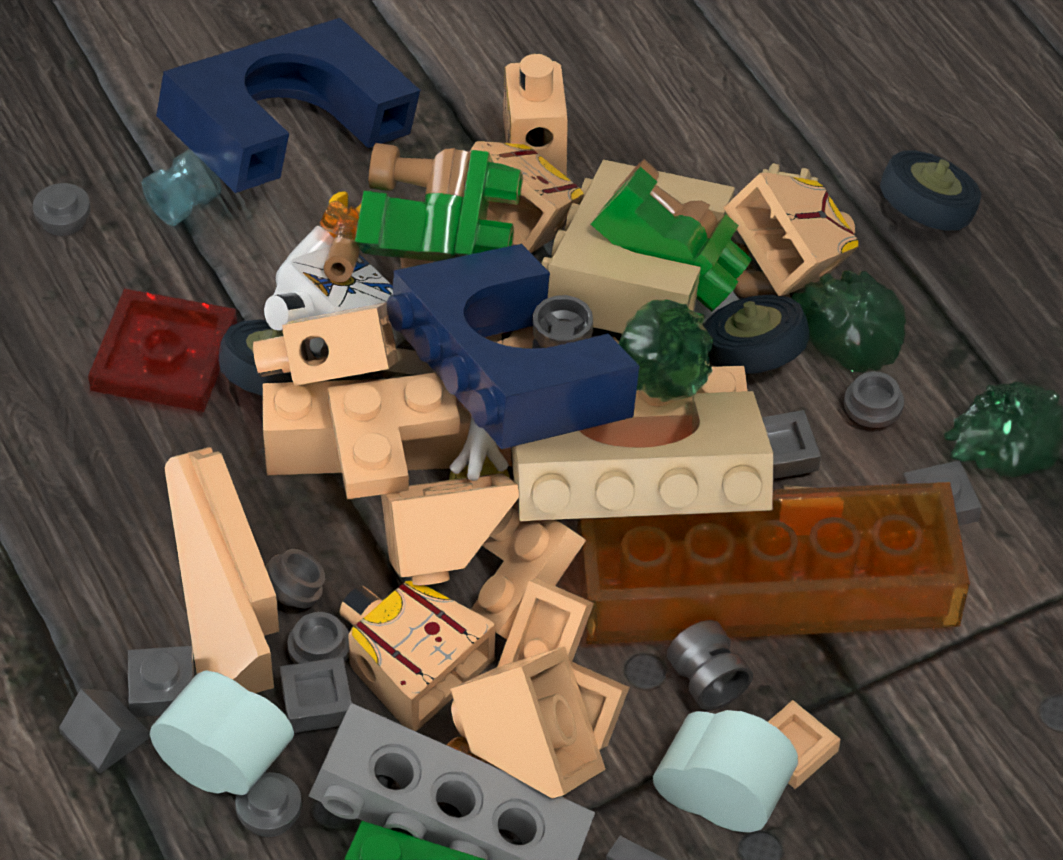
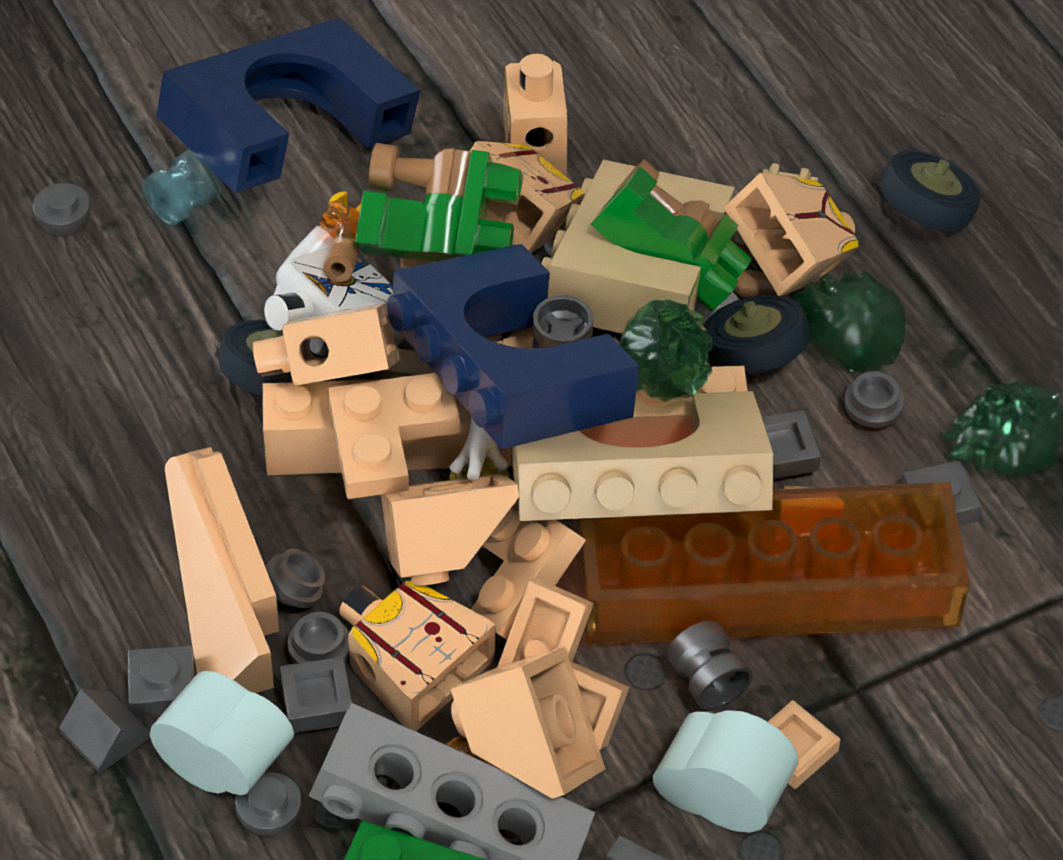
clear red plate [88,289,237,412] -> none

